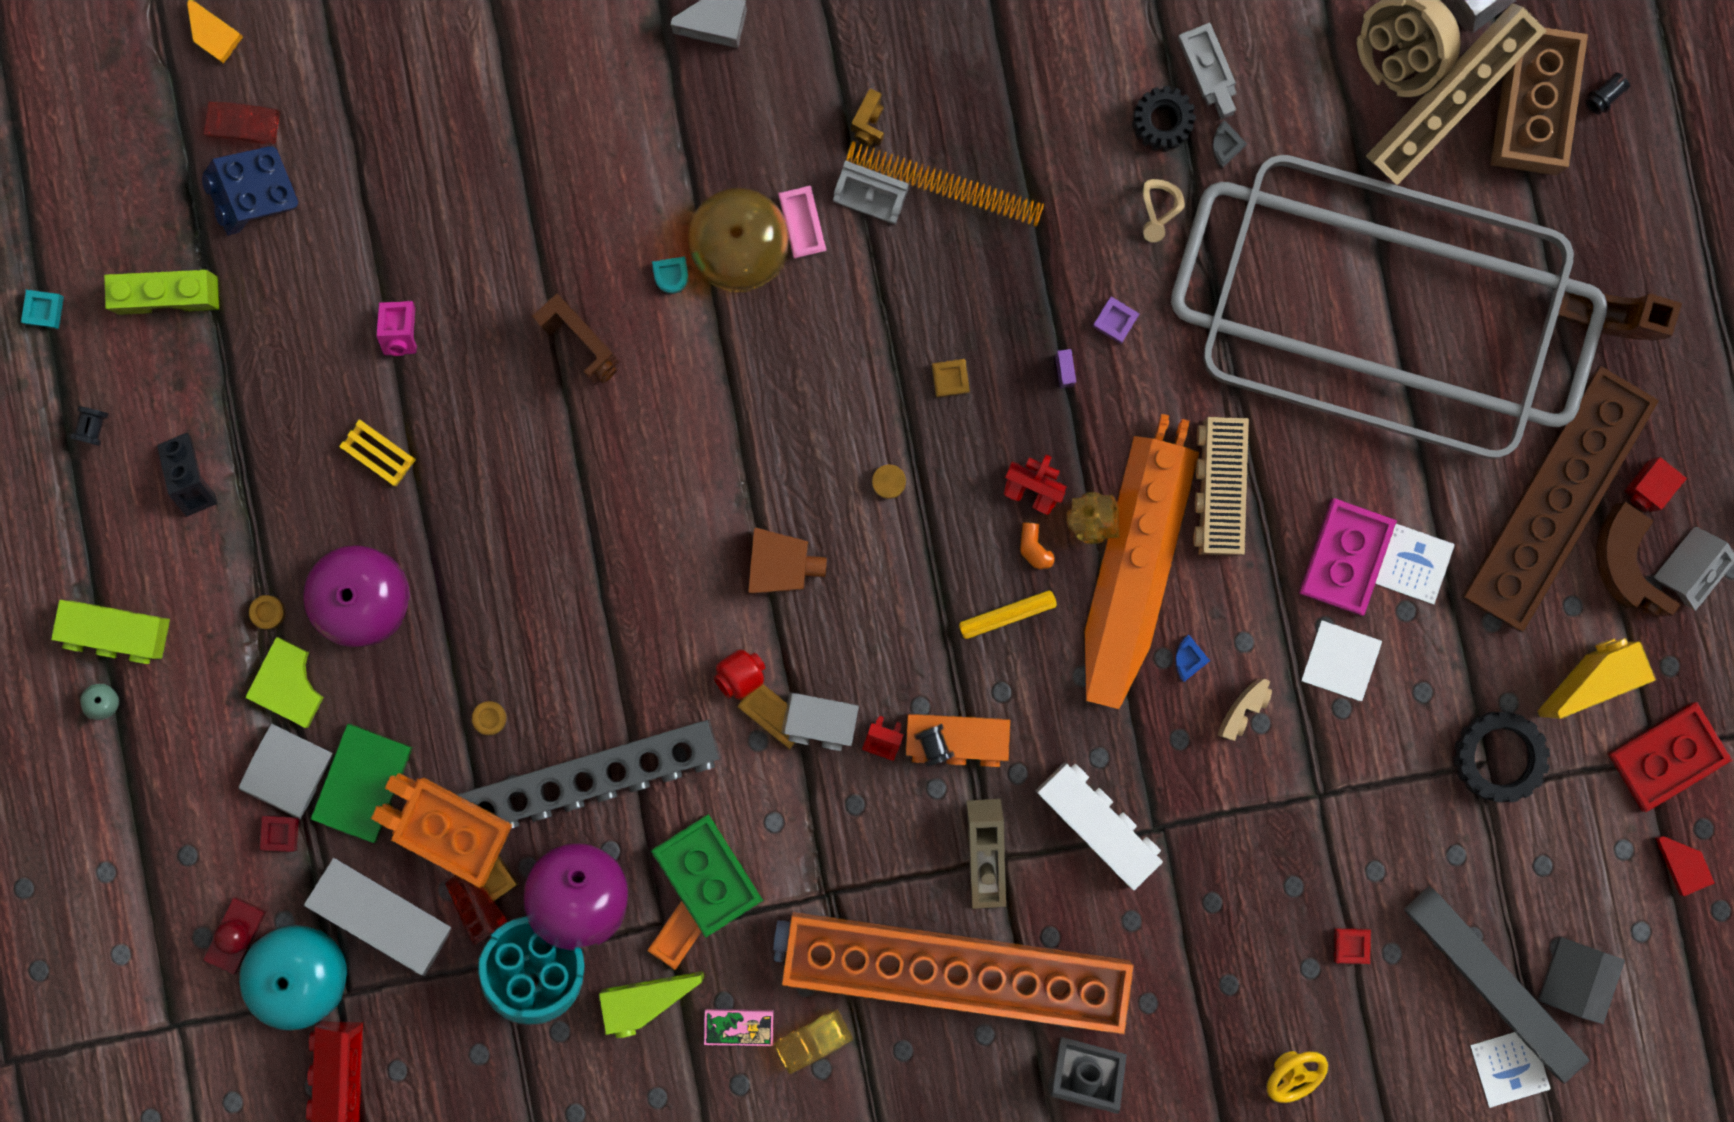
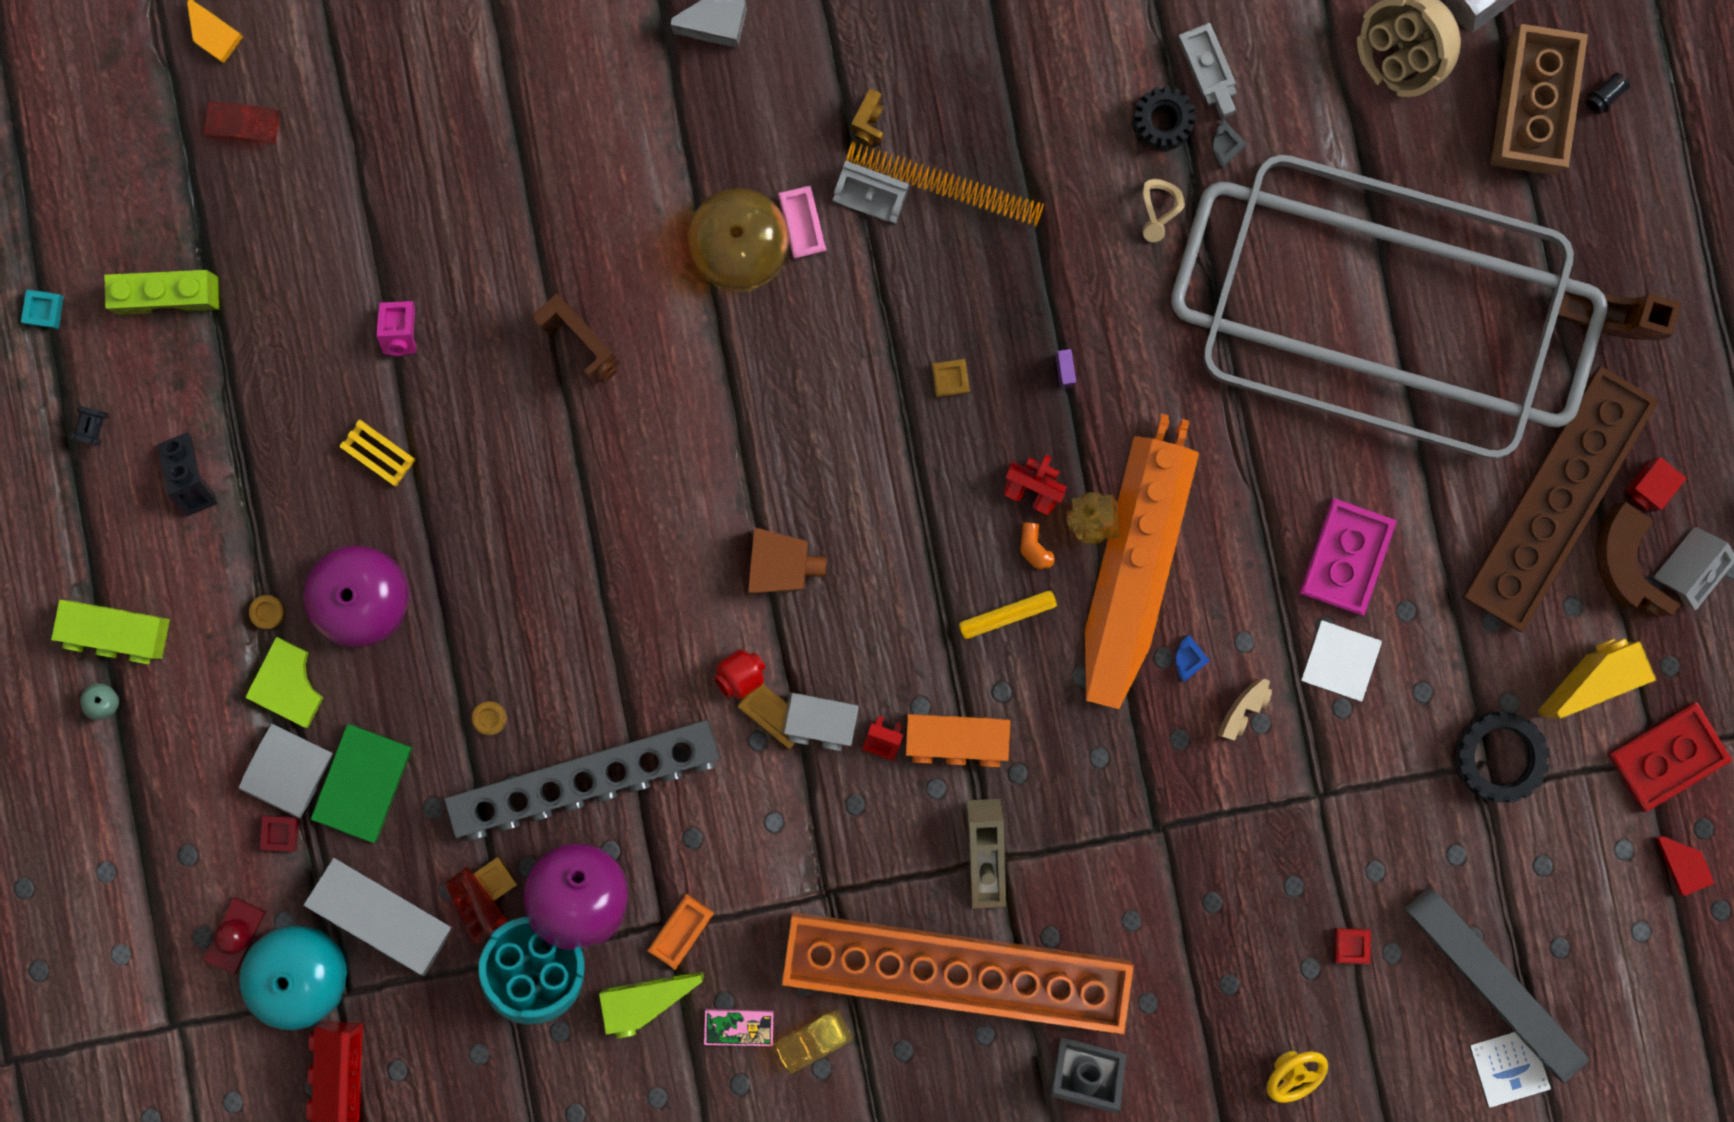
dark blue bracket [202,146,298,236] -> none
orange tile [371,773,512,888] -> none
green tile [651,814,763,938] -> none
teal tile [652,256,689,294] -> none
sand blue piece [773,920,791,962] -> none
pearl gold tile [872,464,906,499] -> none
black bush [914,724,955,767] -> none
white brick [1035,763,1163,891] -> none
medium lavender tile [1092,297,1139,344] -> none
tan brick [1194,417,1249,556] -> none
tan brick [1366,3,1547,185] -> none
white sticker [1375,524,1455,604] -> none
dark grey slope [1538,936,1625,1024] -> none

